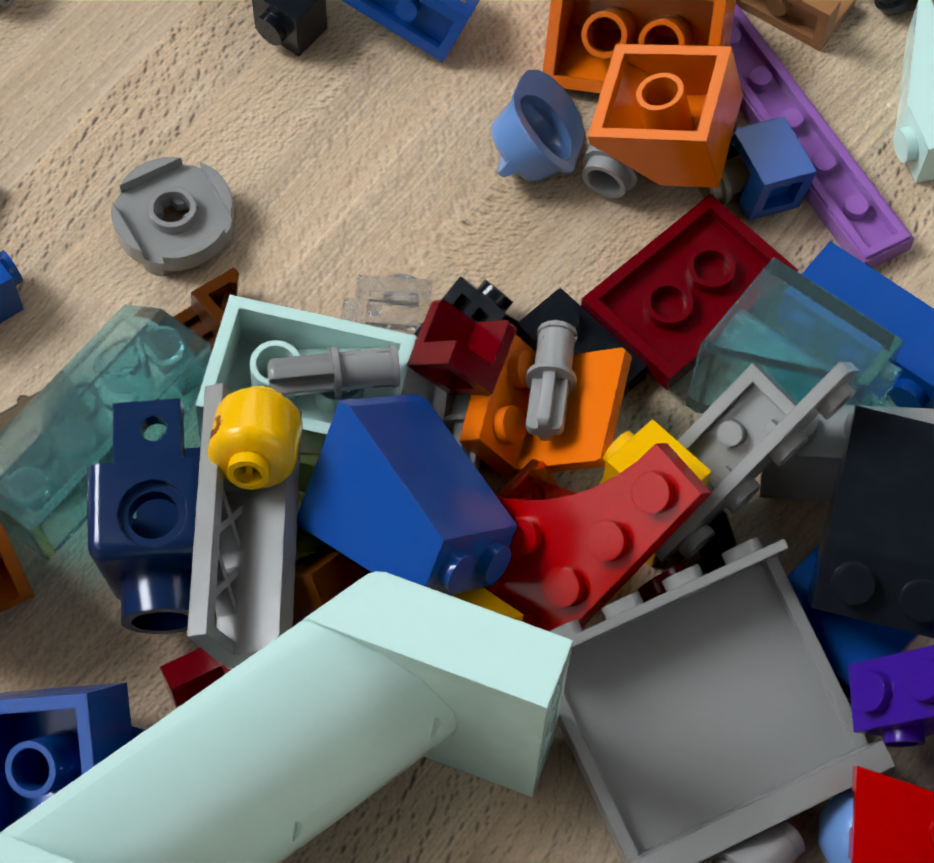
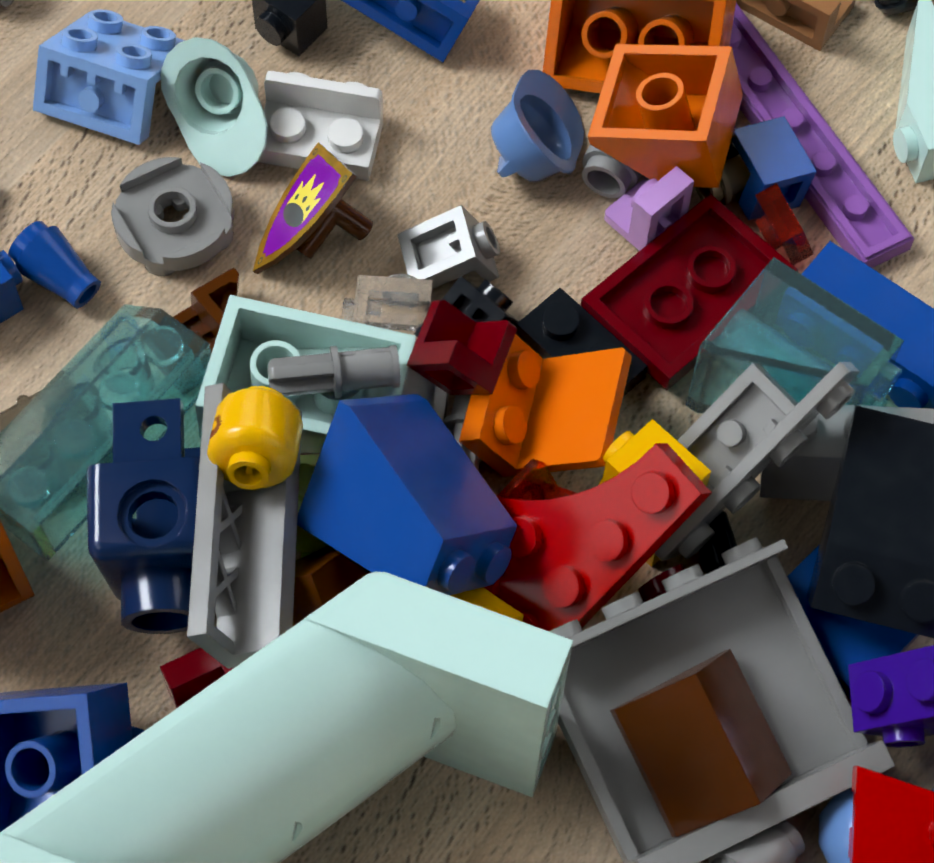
light grey axle [525,320,577,441] -> none
none -> blue cone [8,221,101,309]
none -> light blue bracket [33,9,186,145]
none -> light aqua piece [161,37,268,177]
none -> shield [253,142,373,274]
none -> white bracket [258,71,383,181]
none -> light grey bracket [397,205,500,294]
none -> lavender bracket [604,166,694,251]
none -> reddish brown slope [610,649,792,837]
none -> clear red plate [755,183,813,265]

